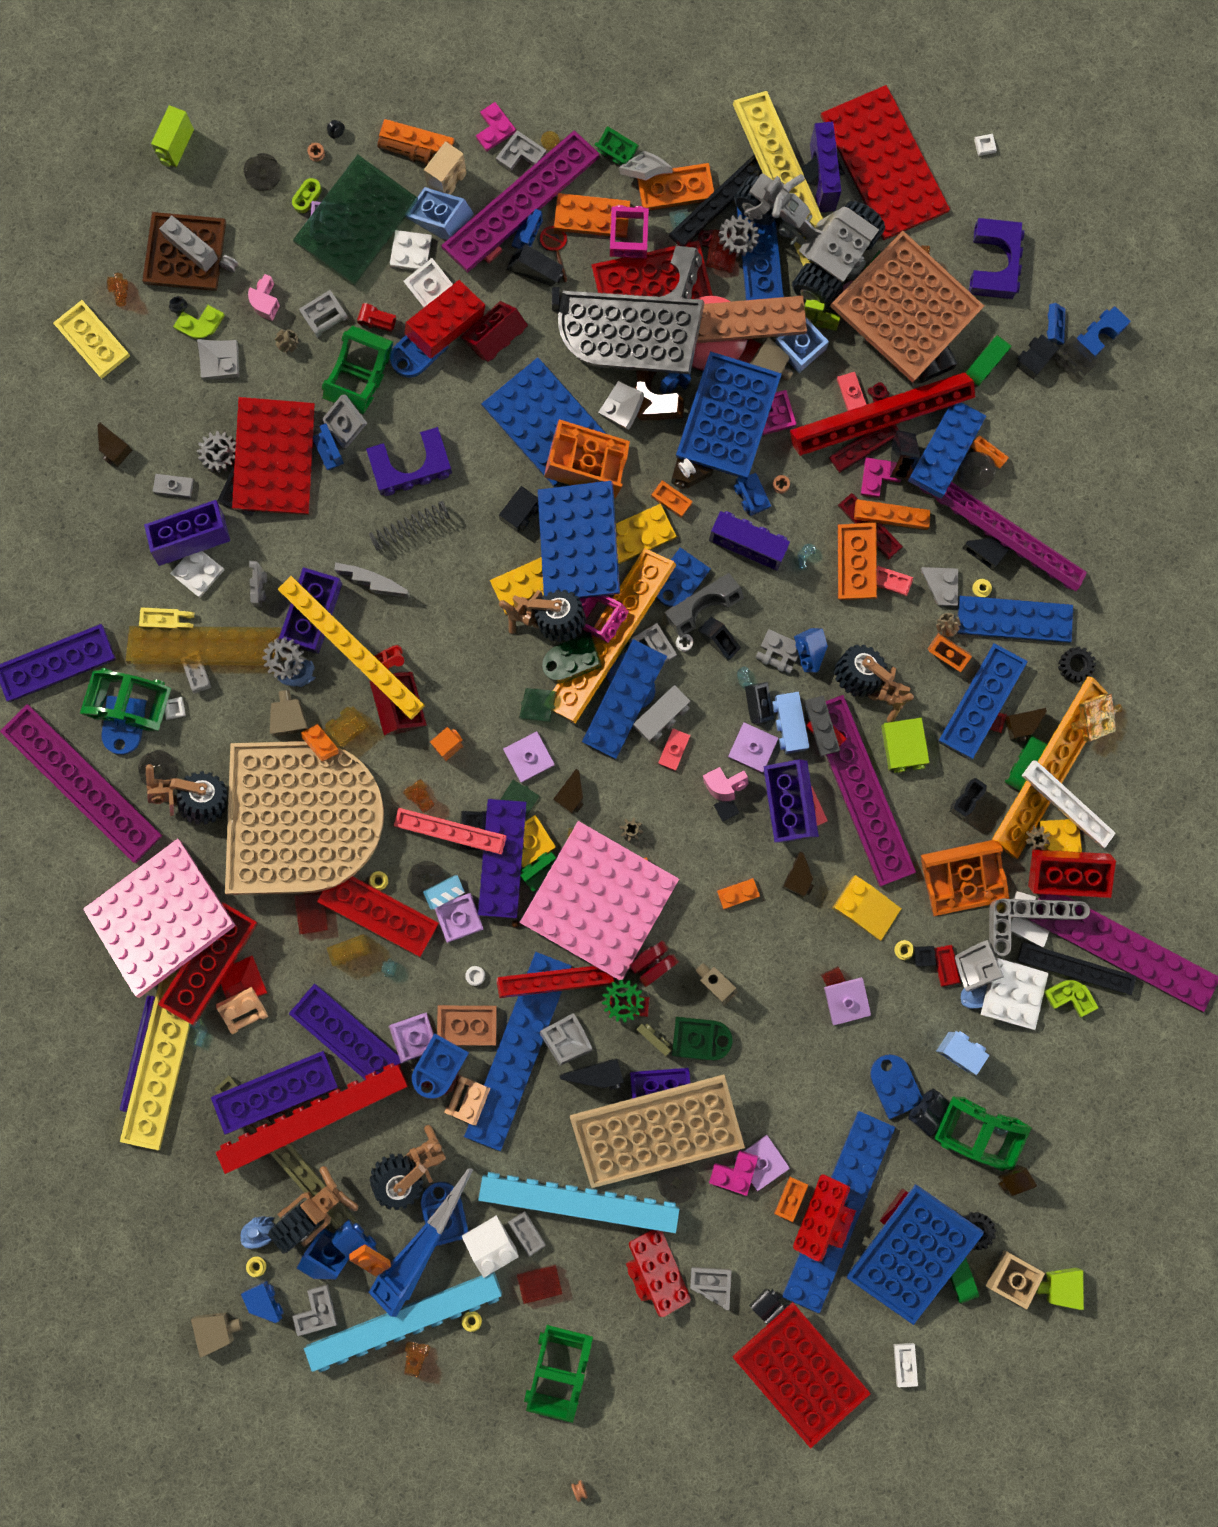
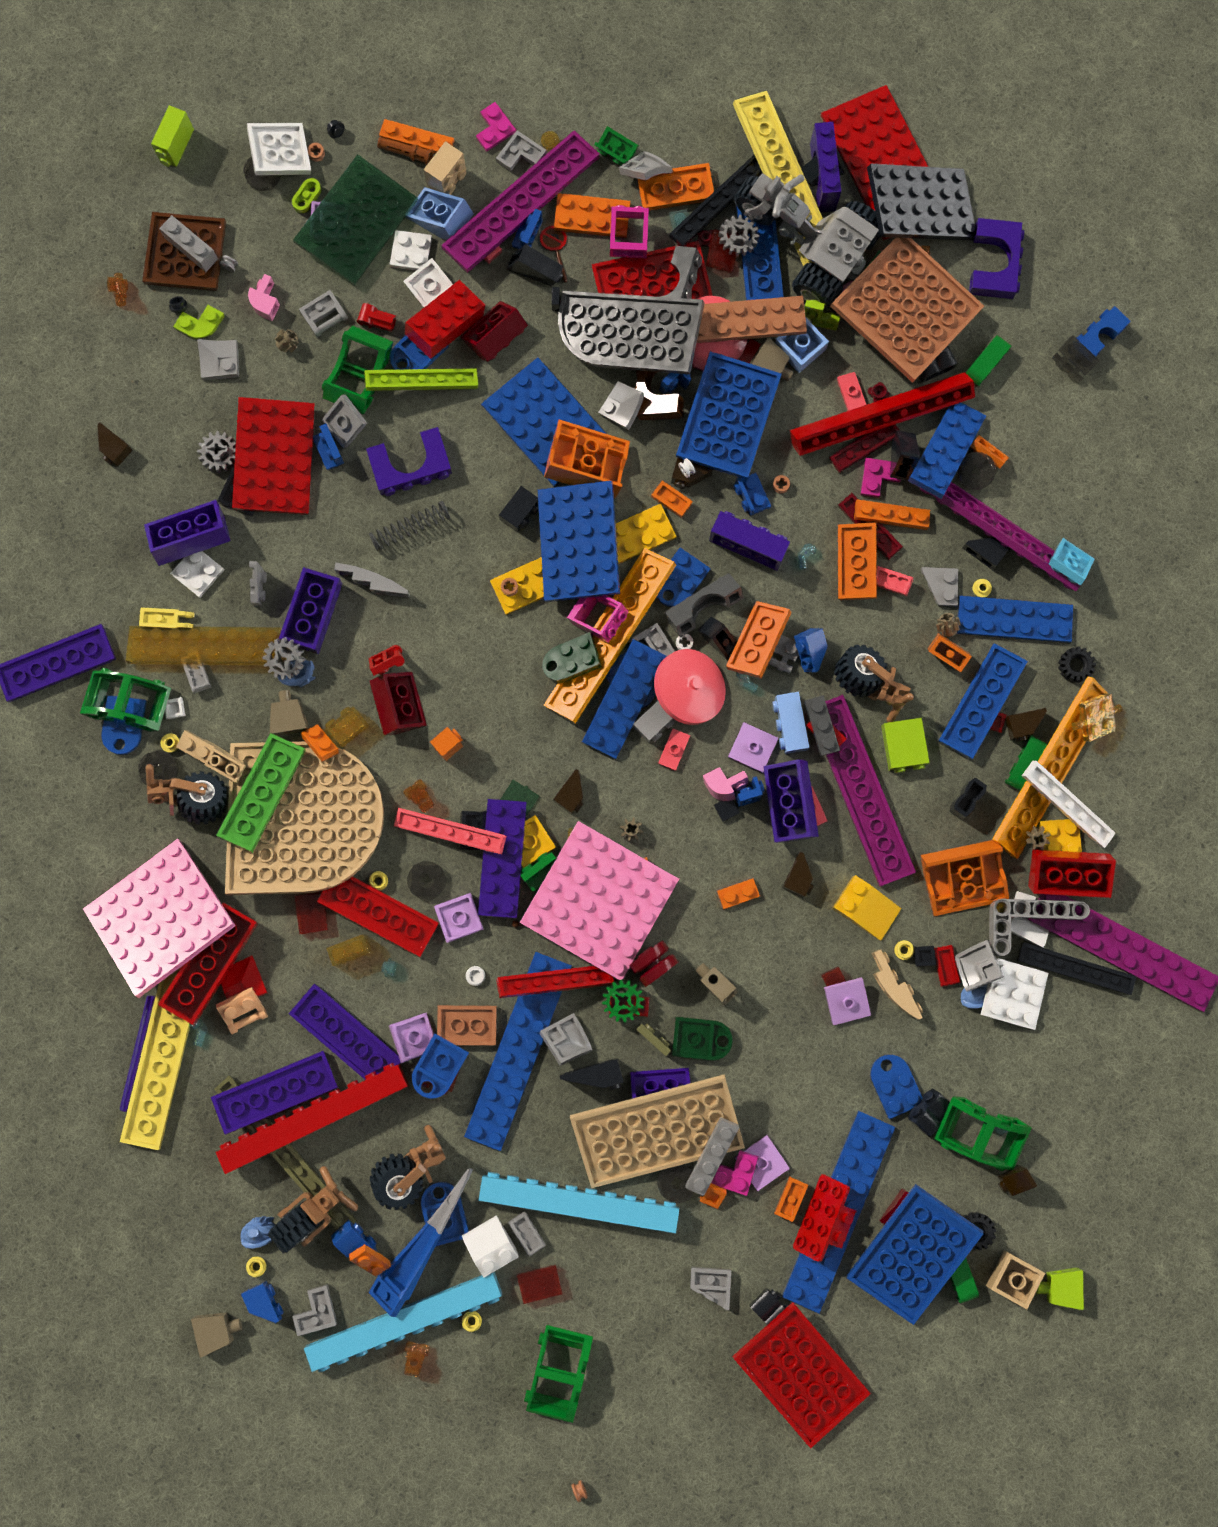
magenta plate [0,704,163,863] -> none
light yellow plate [54,300,130,379] -> none
light grey plate [153,474,194,498] -> none
yellow plate [278,576,425,720] -> none
blue slope [297,1228,350,1279] -> none
medium azure tile [423,875,465,909] -> none
light nougat plate [444,1075,490,1126] -> none
piece [499,590,586,642] -> none
lavender plate [503,731,555,783] -> none
clear green piece [519,688,557,722] -> none
red bracket [625,1229,691,1317] -> none
black slope [745,682,774,723] -> none
dark pink plate [762,390,796,435] -> none
white plate [893,1343,918,1387] -> none
light blue brick [936,1031,989,1075] -> none
white tile [974,134,997,156] -> none
black brick [1016,334,1059,380] -> none
lime plate [1044,980,1098,1017] -> none
blue plate [1047,303,1065,345] -> none
none -> light yellow plate [160,733,180,753]
none -> tan slope [176,730,246,783]
none -> bright green plate [216,733,306,853]
none -> white plate [247,123,311,175]
none -> lime plate [364,368,478,391]
none -> nougat bush [501,578,518,597]
none -> coral dish [654,649,726,725]
none -> light grey plate [685,1117,739,1196]
none -> orange plate [700,1183,727,1209]
none -> orange plate [726,601,791,679]
none -> blue bracket [736,776,764,807]
none -> plate [867,164,976,241]
none -> tan slope [872,949,923,1020]
none -> medium azure plate [1049,538,1094,585]

